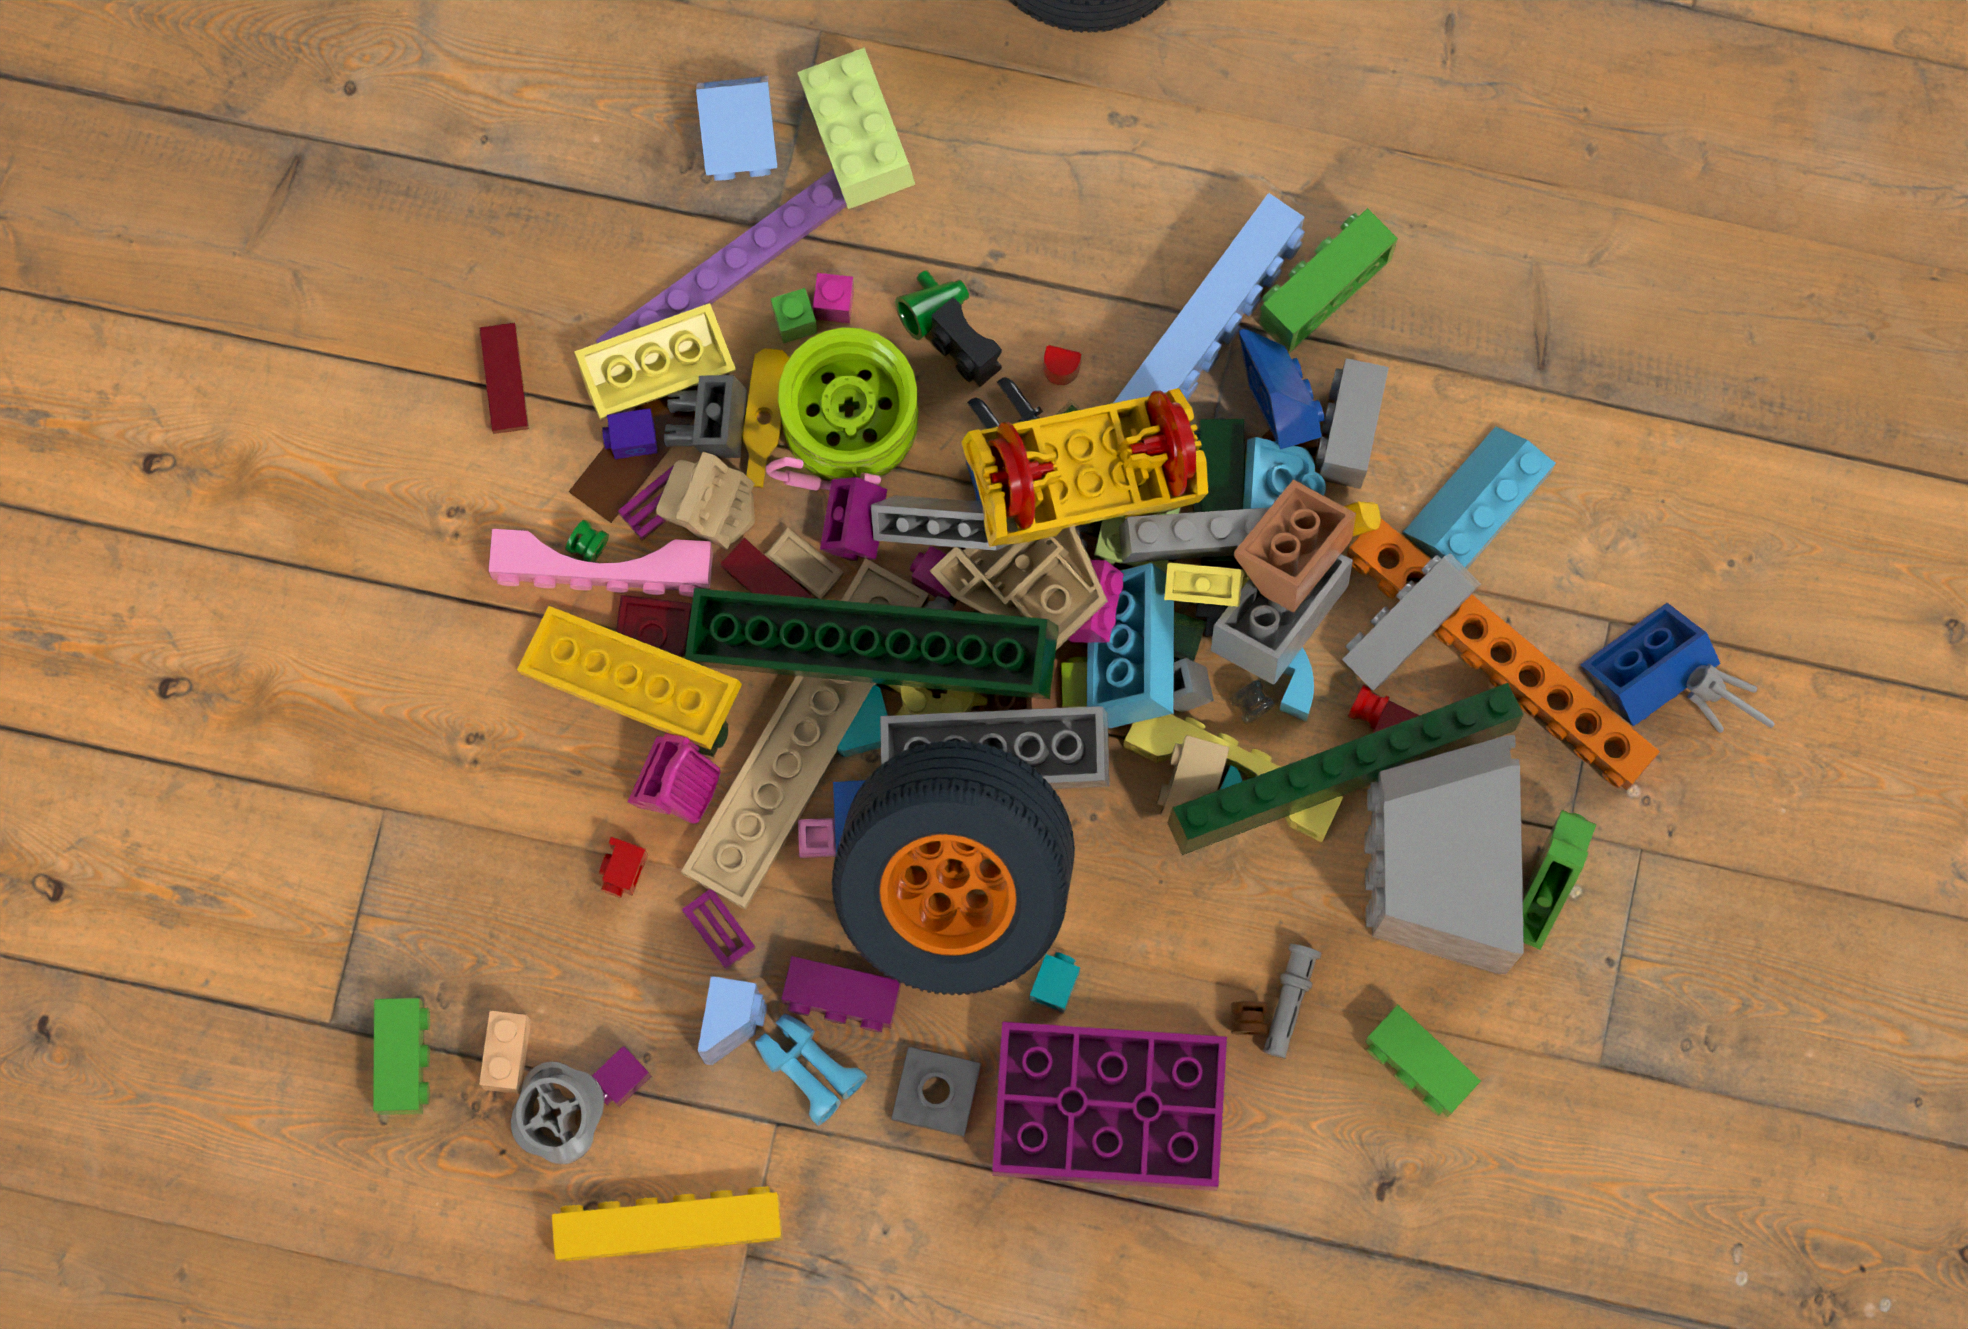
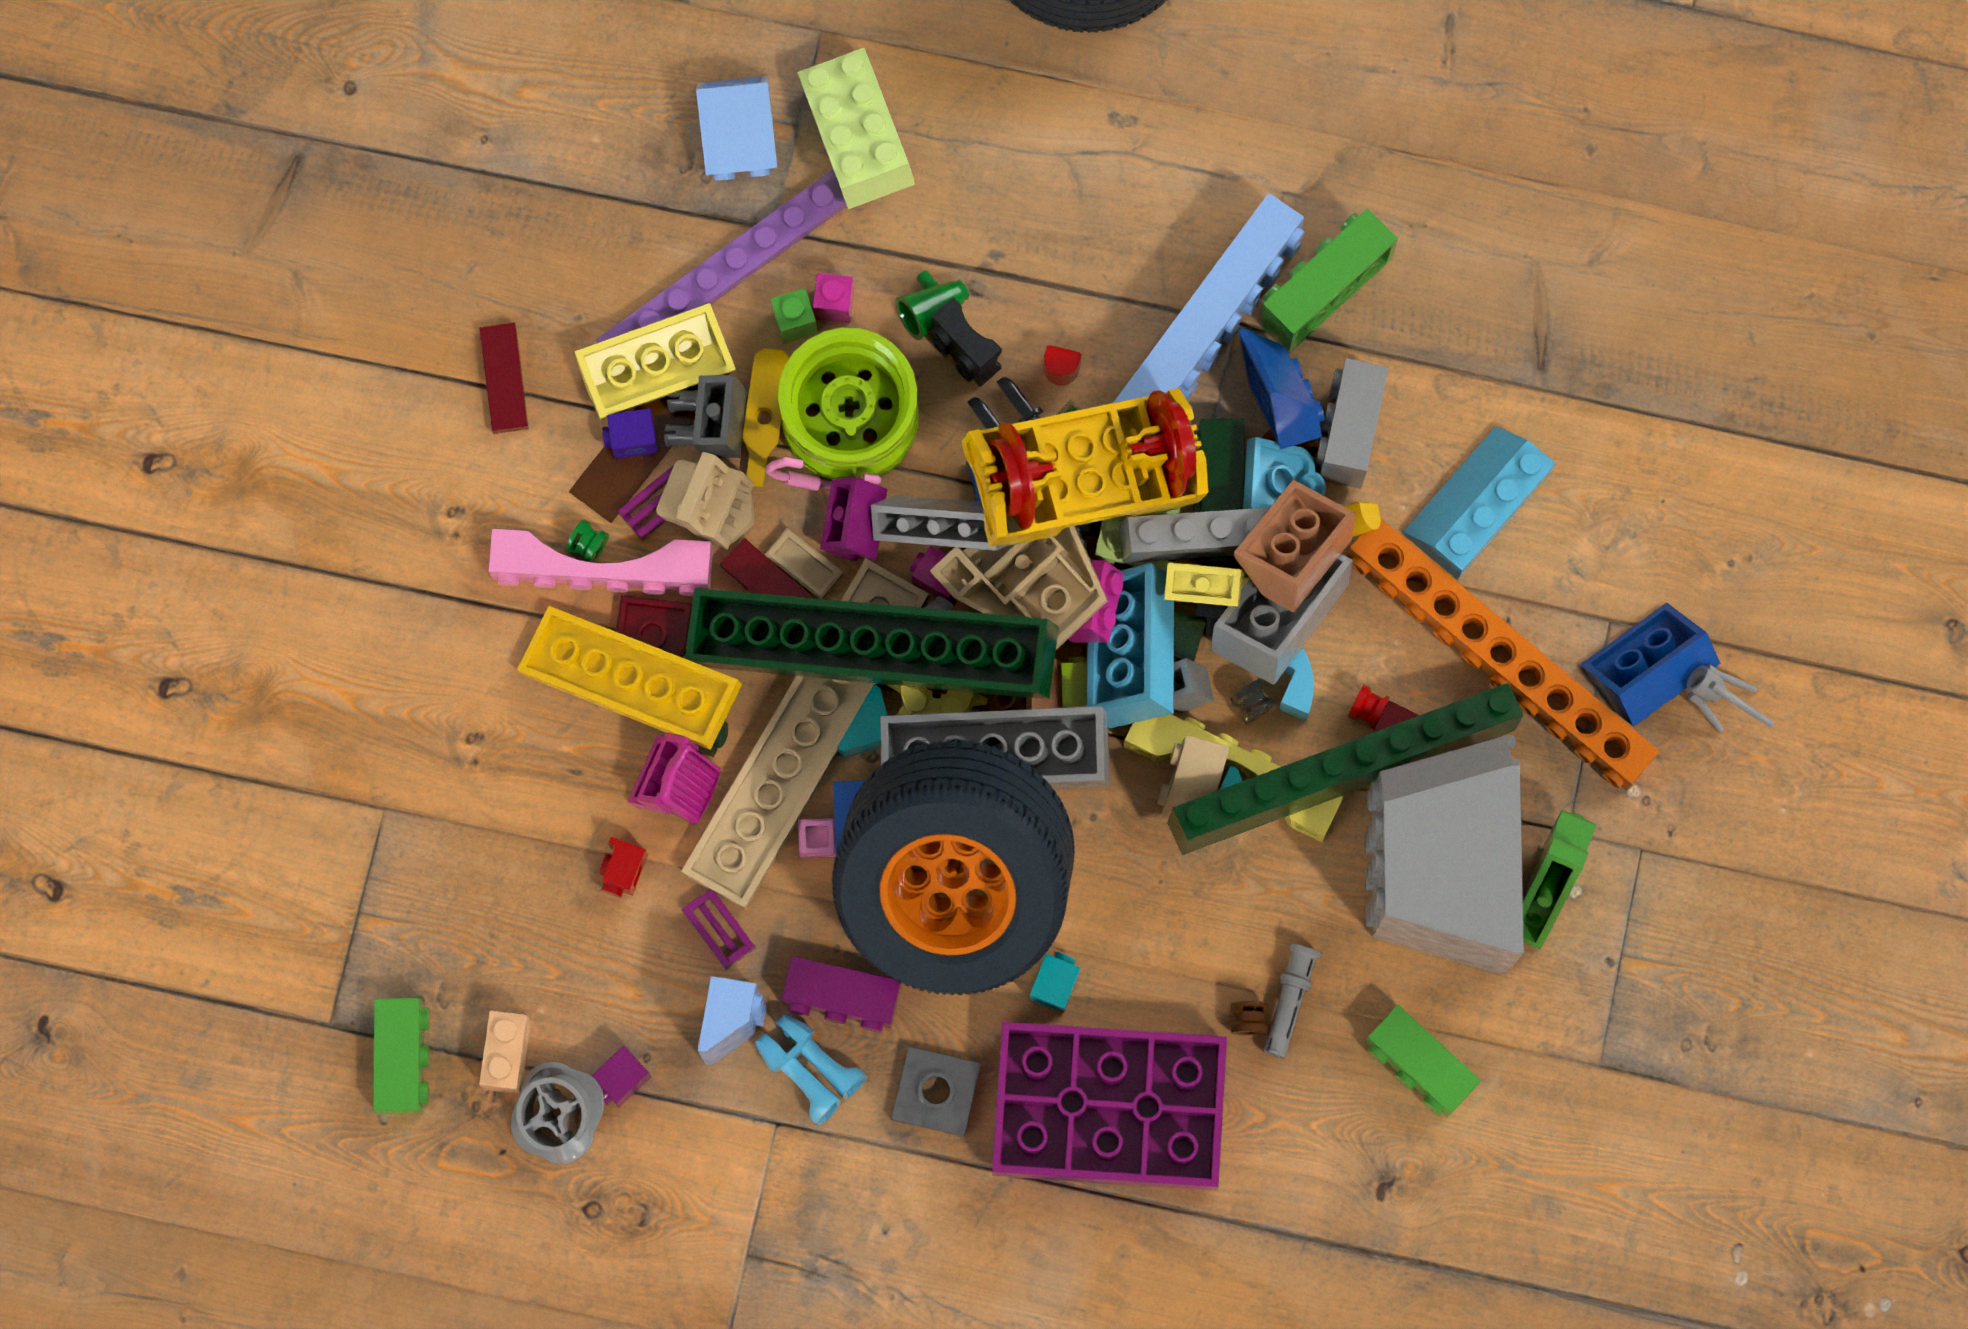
yellow brick [552,1186,783,1262] -> none
light grey brick [1342,553,1481,690] -> none

